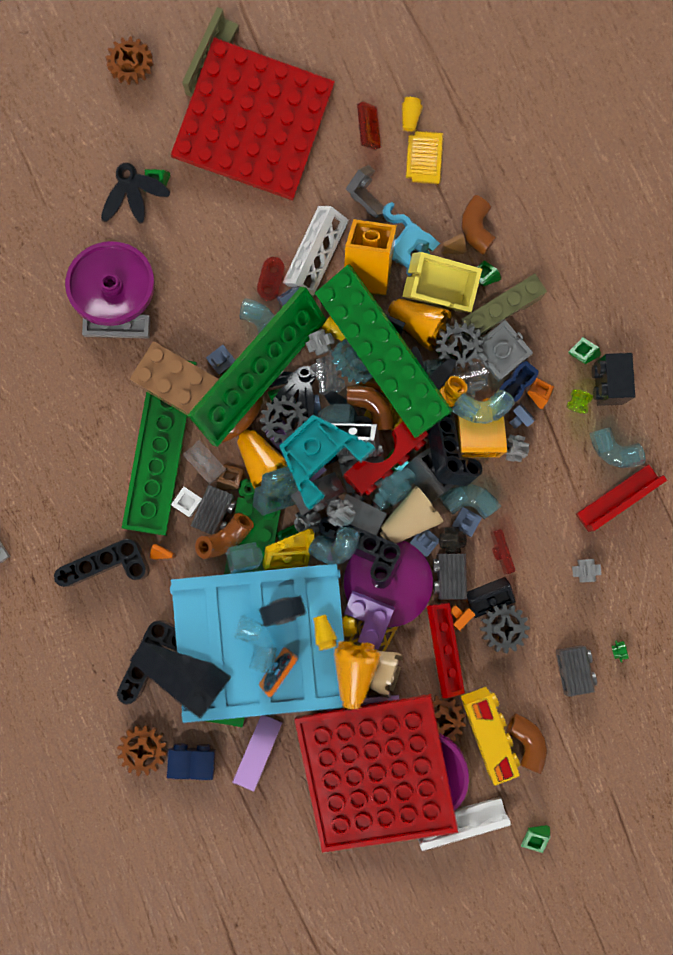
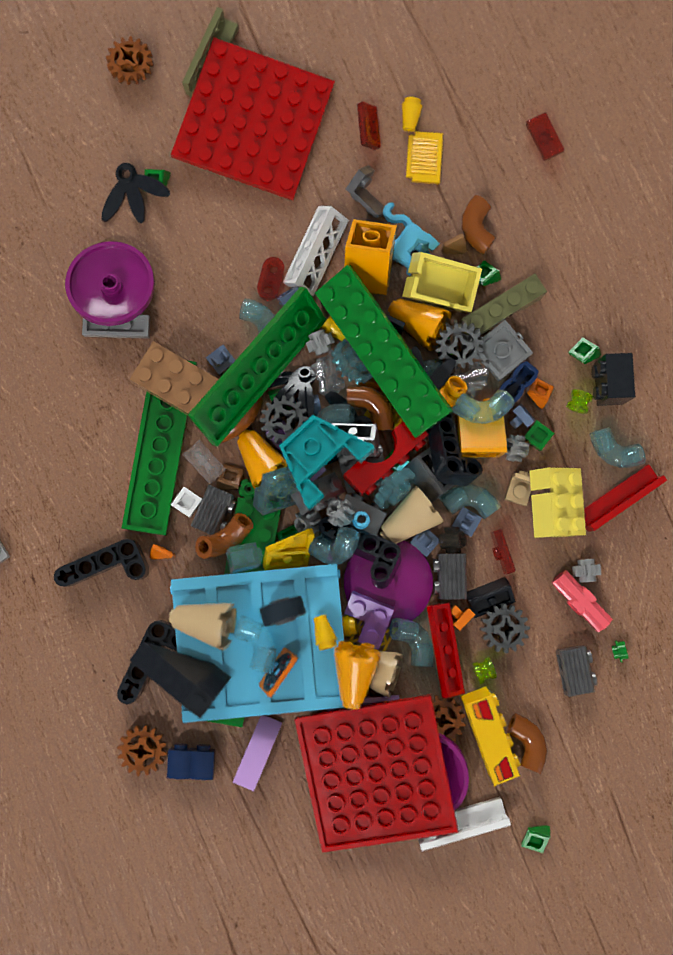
none -> tan cone [169,603,237,650]
none -> medium azure pin [352,511,370,529]
none -> clear light blue cylinder [389,618,434,667]
none -> clear neon green wheel [472,657,497,684]
none -> tan bracket [504,471,531,506]
none -> green plate [524,420,554,451]
none -> clear red plate [525,112,565,161]
none -> light yellow piece [530,467,586,538]
none -> coral piece [551,570,613,632]

